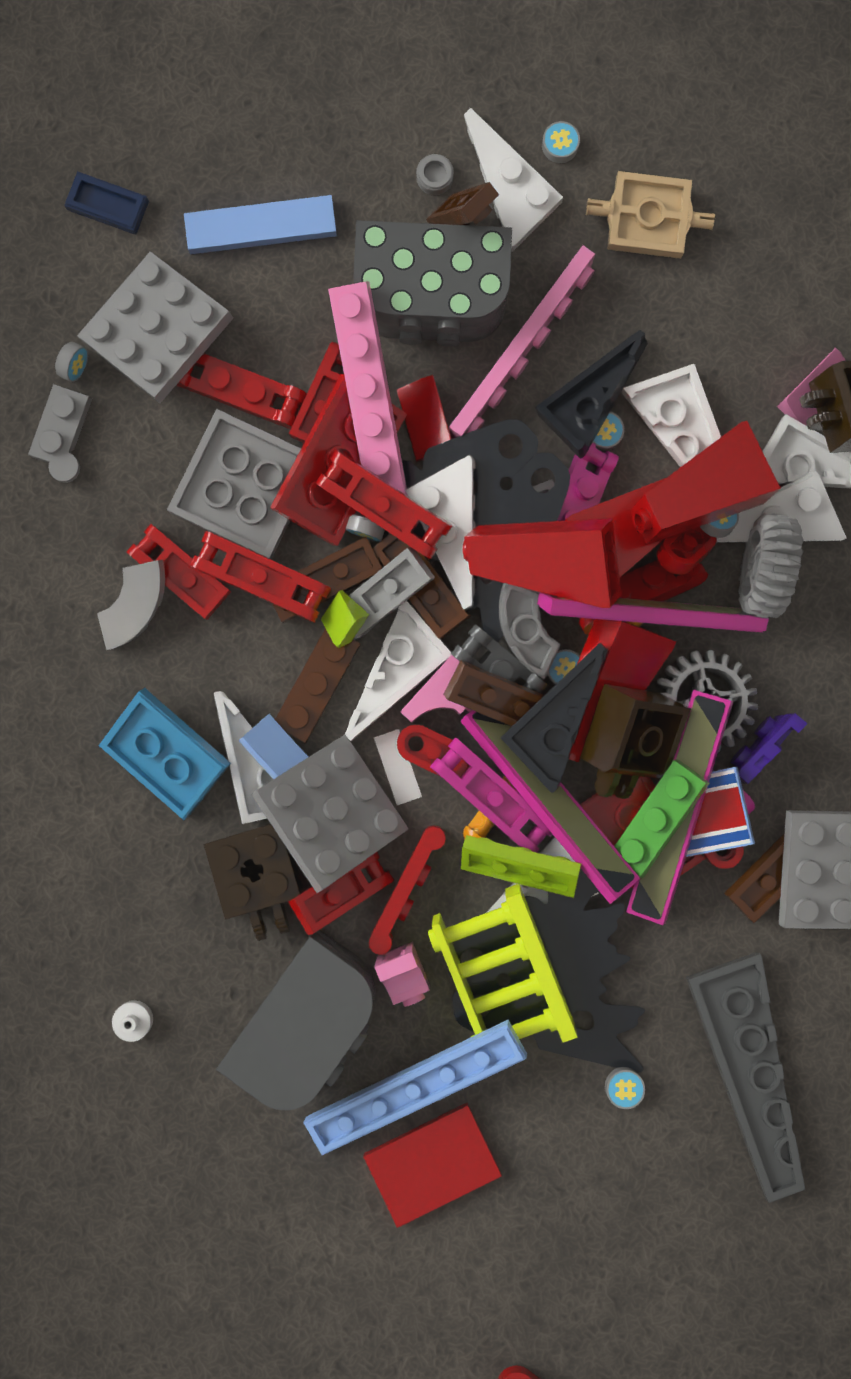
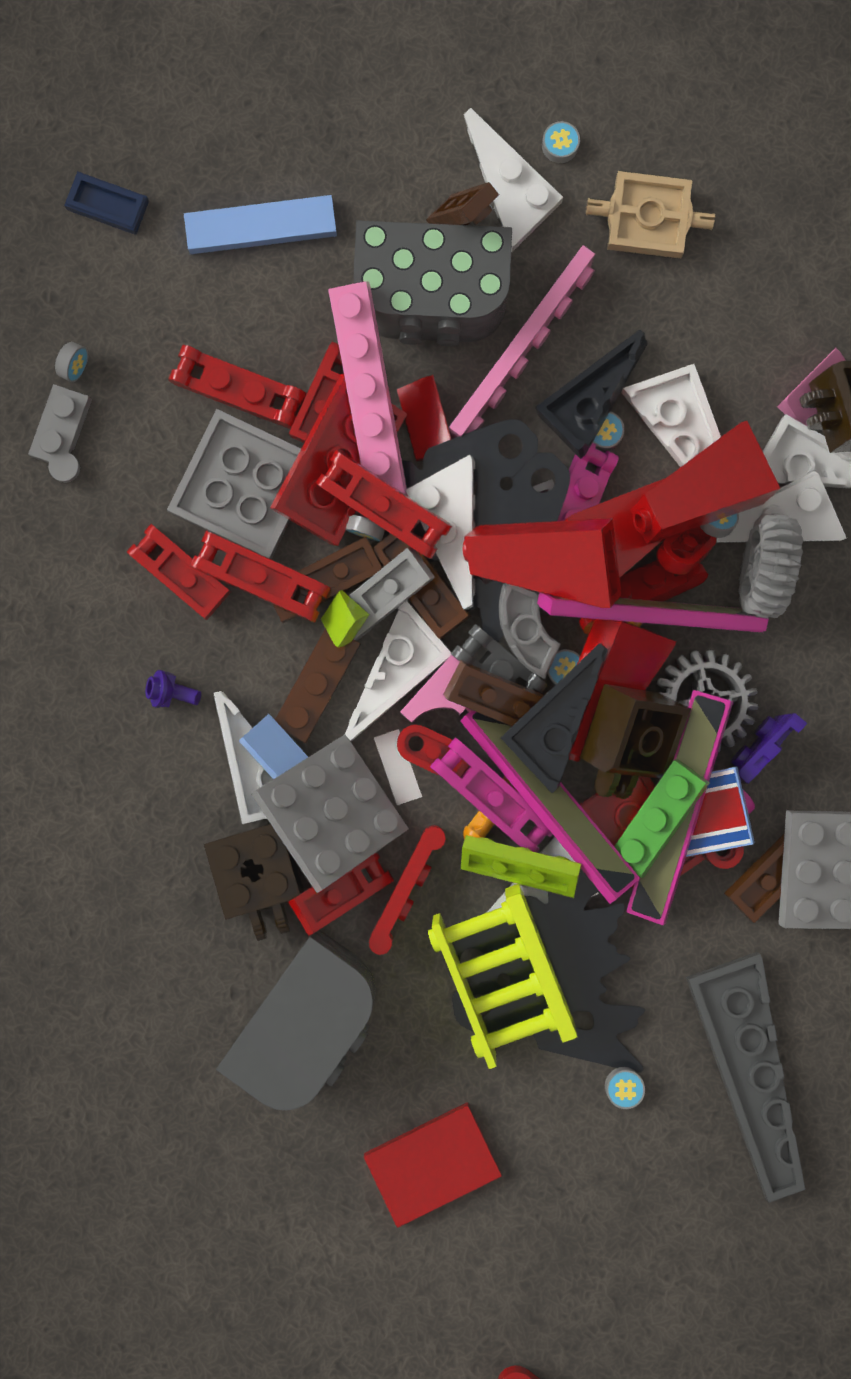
light grey plate [77,252,233,403] -> none
light grey tile [97,559,165,650] -> none
dark azure tile [98,688,231,820] -> none
white tile [112,1000,153,1042] -> none
light blue tile [303,1020,527,1155] -> none
bright pink arch [374,942,430,1007] -> none
light grey tile [416,154,454,195] -> none
none -> dark purple plate [145,670,202,708]

